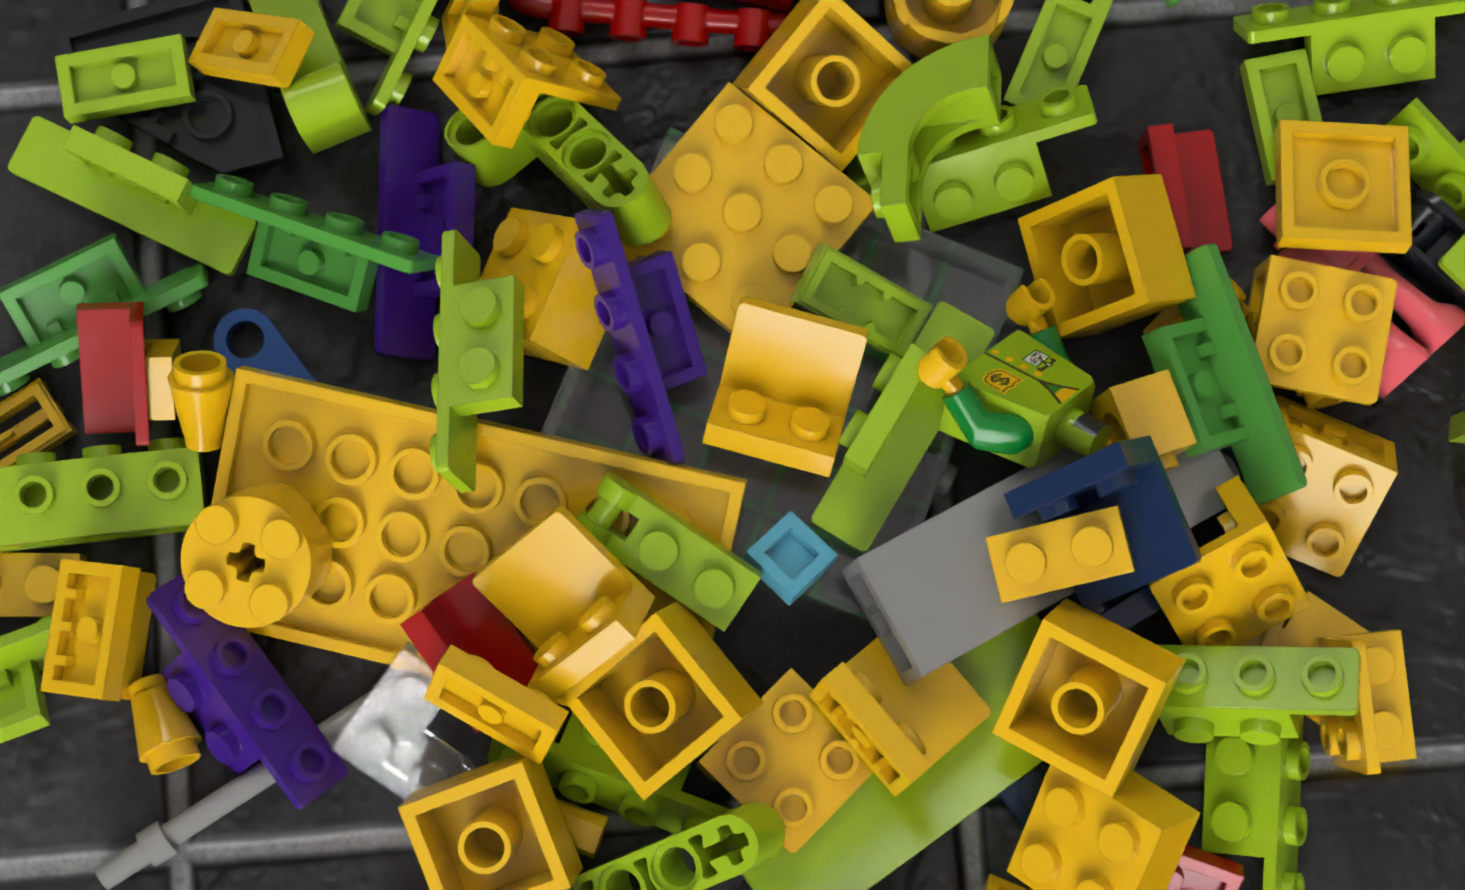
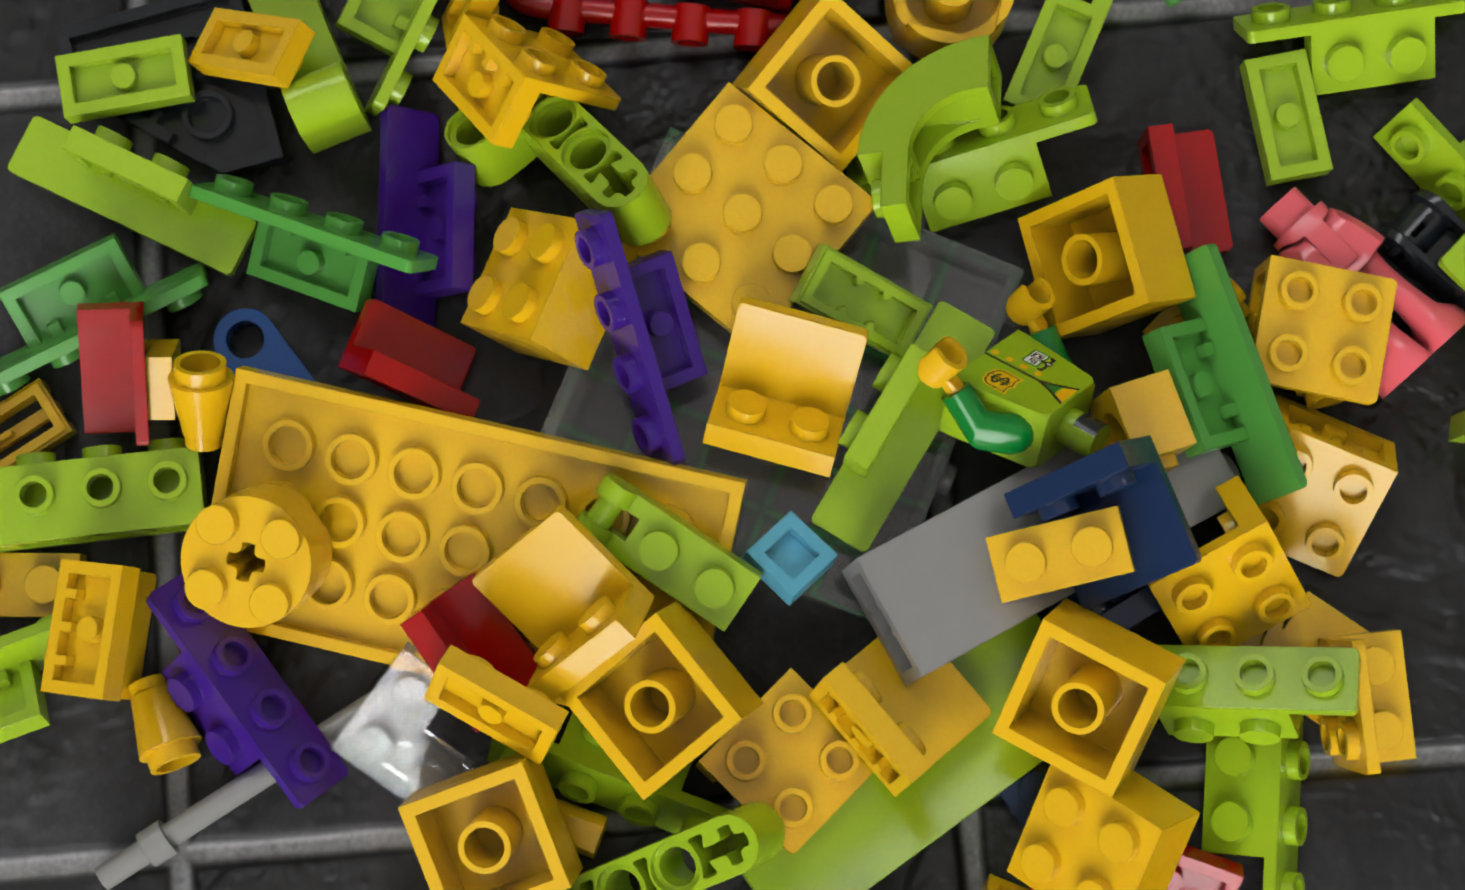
lime bracket [429,229,524,493] -> none
yellow plate [1275,119,1412,254] -> none
none -> red panel [337,299,481,417]

